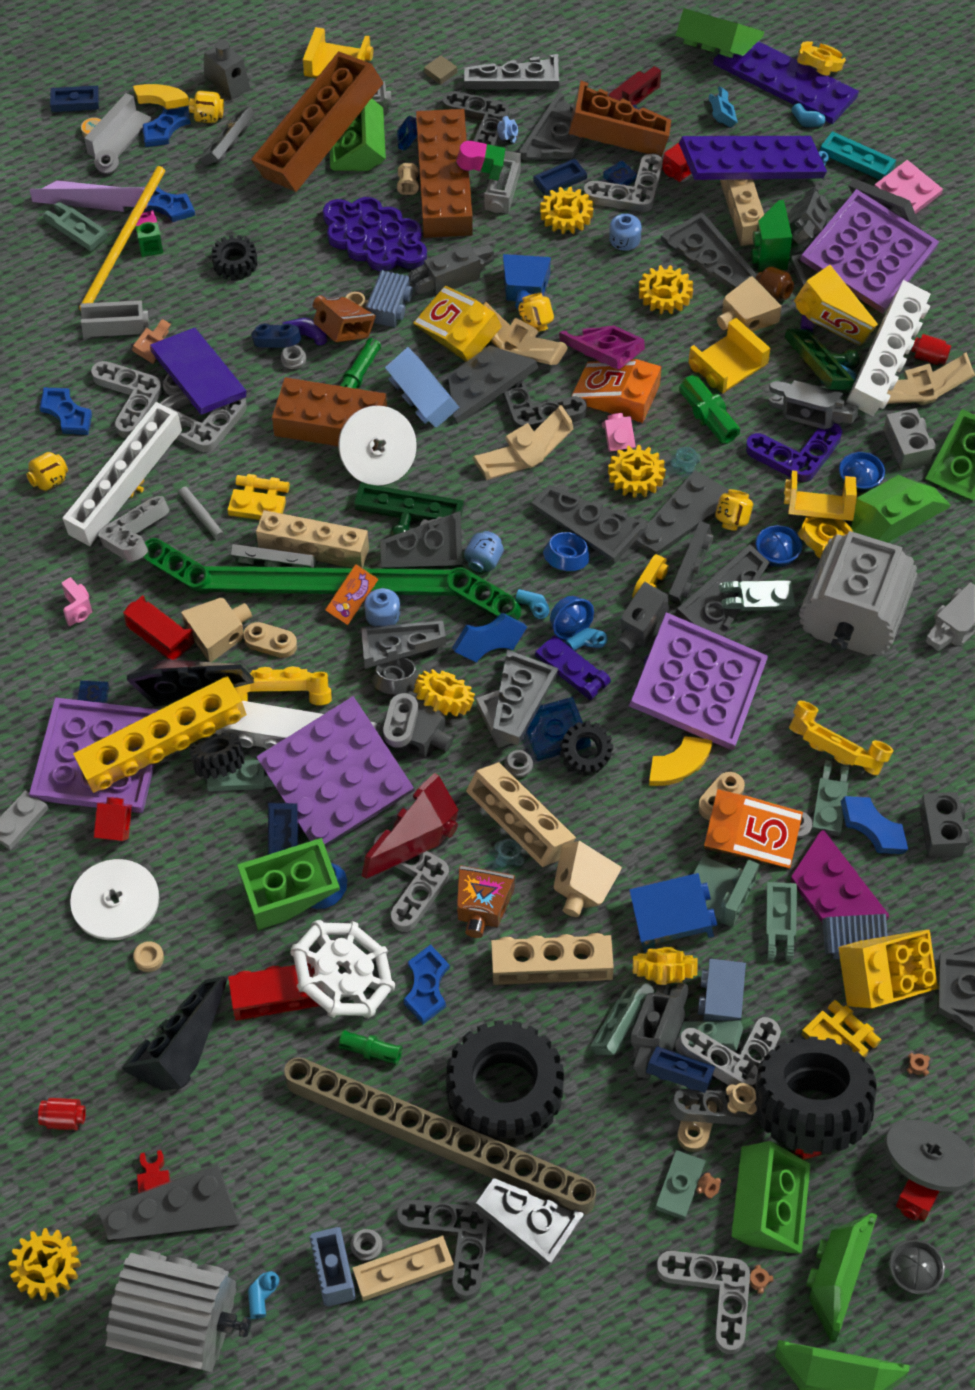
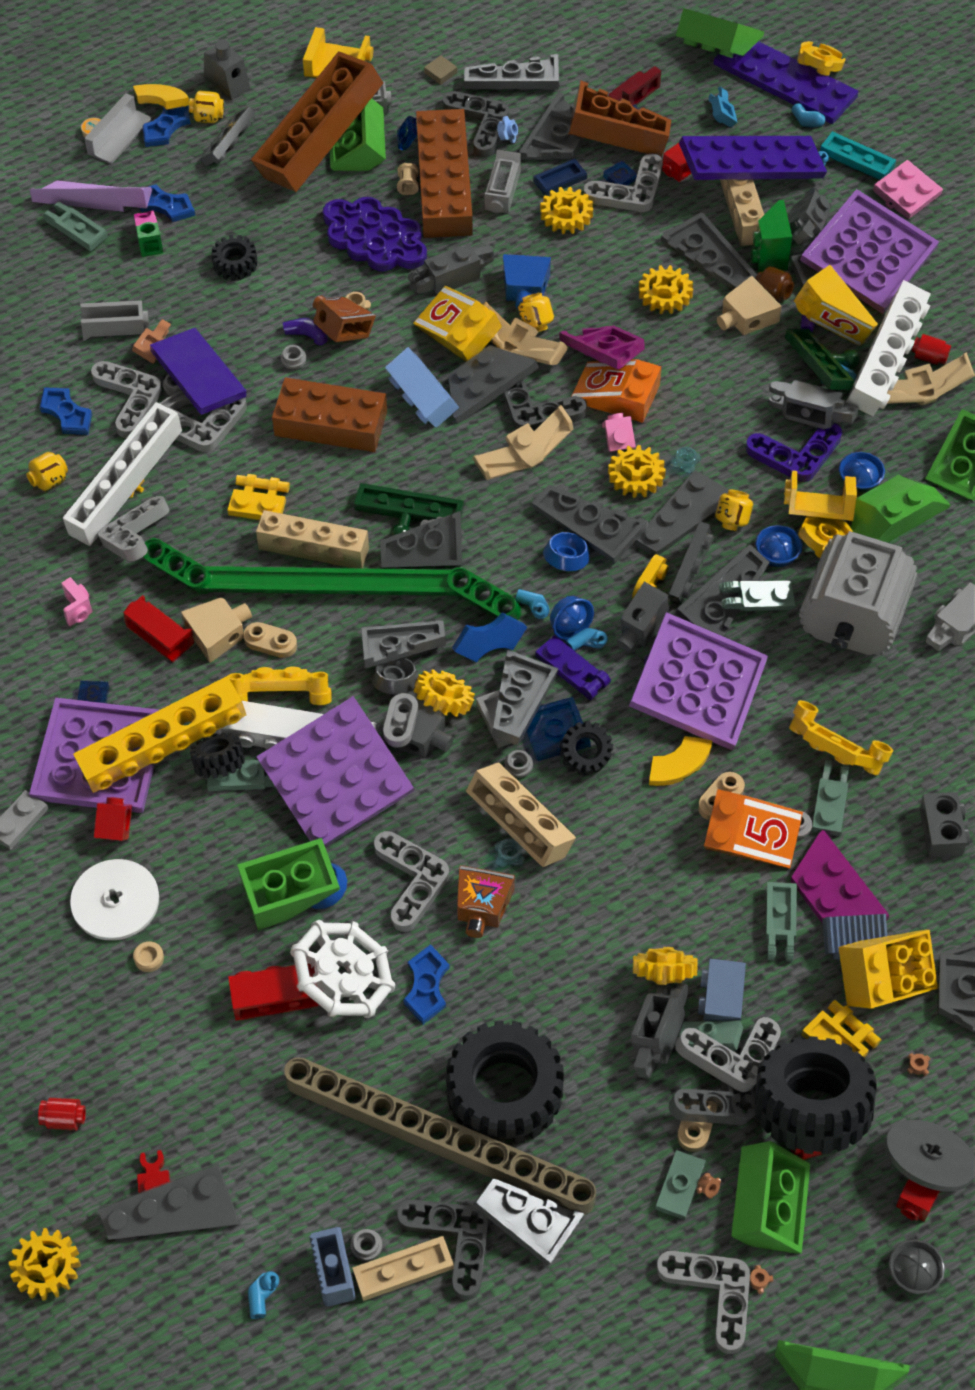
dark blue plate [50,85,99,112] -> none
yellow piece [79,166,165,311] -> none
light grey plate [94,150,119,174] -> none
light grey piece [105,1249,251,1373] -> none
black wedge [122,976,227,1091] -> none
black wedge [127,659,254,706] -> none
light grey piece [179,487,224,540] -> none
light grey plate [231,544,316,568] -> none
dark blue plate [251,323,301,348] -> none
dark blue plate [268,803,298,855] -> none
orange tile [325,564,379,625] -> none
white piece [338,406,416,485] -> none
green pin [339,1030,403,1065] -> none
green pin [340,338,381,389] -> none
dark red wedge [361,773,458,879] -> none
medium blue head [364,588,401,627] -> none
sand blue brick [365,270,413,328] -> none
leg [456,141,506,181] -> none
medium blue head [464,531,504,572] -> none
tan brick [491,933,614,985] -> none
tan torso [554,841,622,917] -> none
sand green hinge [590,982,654,1055] -> none
medium blue head [609,214,642,251] -> none
blue panel [629,873,718,953] -> none
dark blue plate [646,1046,715,1093] -> none
green piece [679,375,740,444] -> none
yellow panel [688,318,770,394] -> none
sand green bracket [694,856,759,928] -> none
tan plate [726,1083,757,1115] -> none
bright green wedge [806,1213,877,1342] -> none
blue tile [840,796,908,854] -> none
dark grey wing [848,179,923,231] -> none
light grey brick [883,408,936,470] -> none

